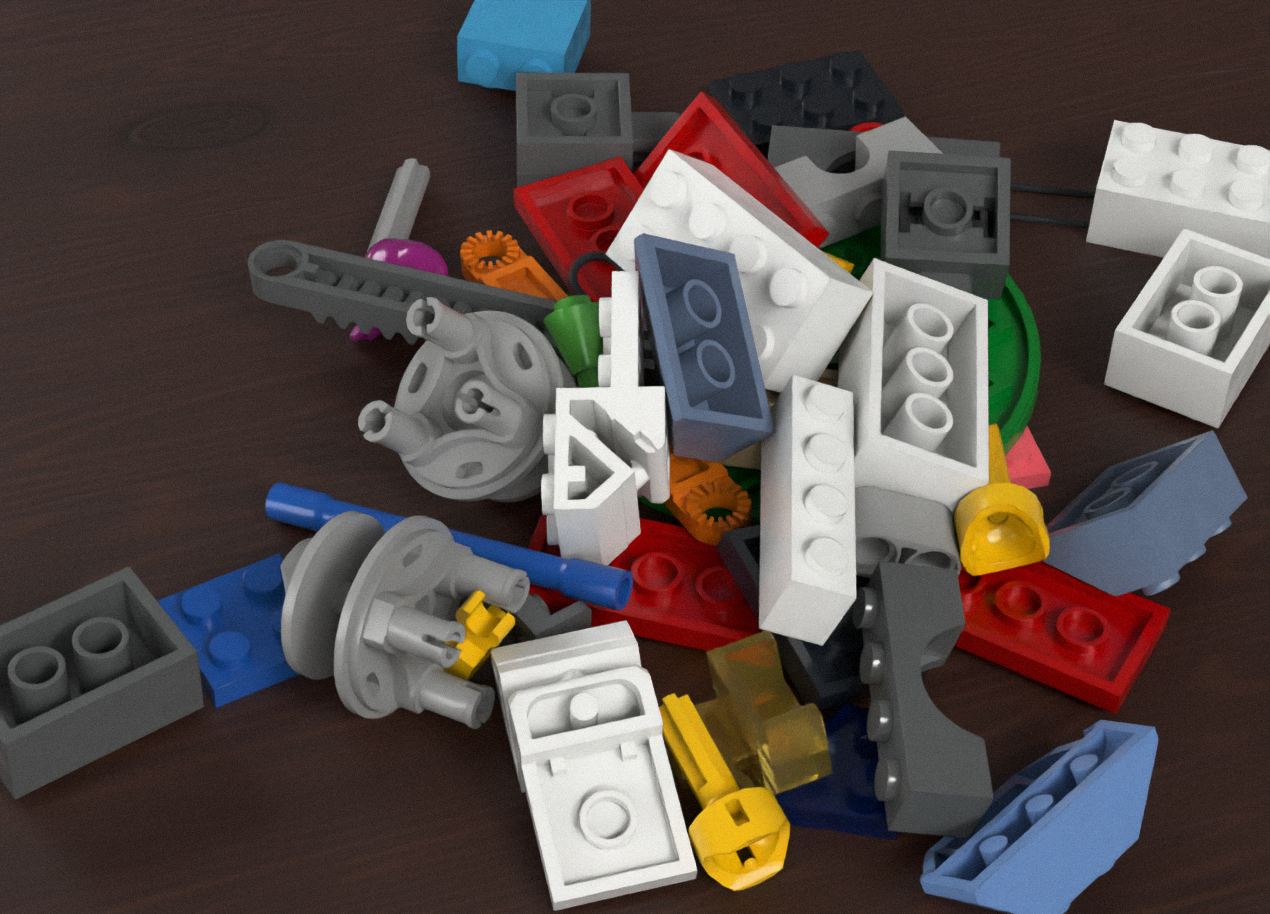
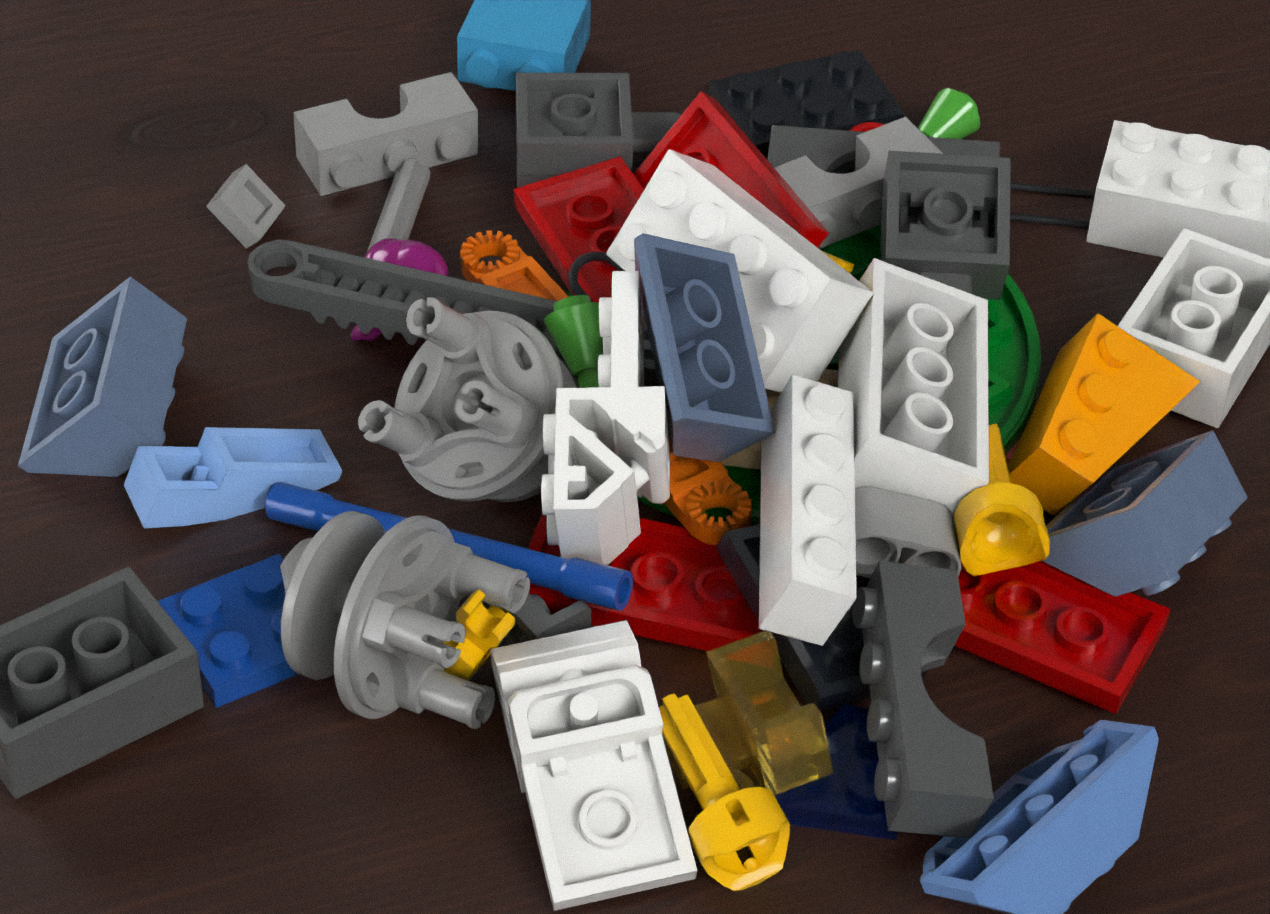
none -> sand blue slope [18,276,187,477]
none -> light blue slope [124,427,342,528]
none -> light grey plate [206,164,286,248]
none -> light grey arch [293,72,478,196]
none -> bright green cone [918,88,980,139]
none -> light orange wedge [1008,313,1201,516]

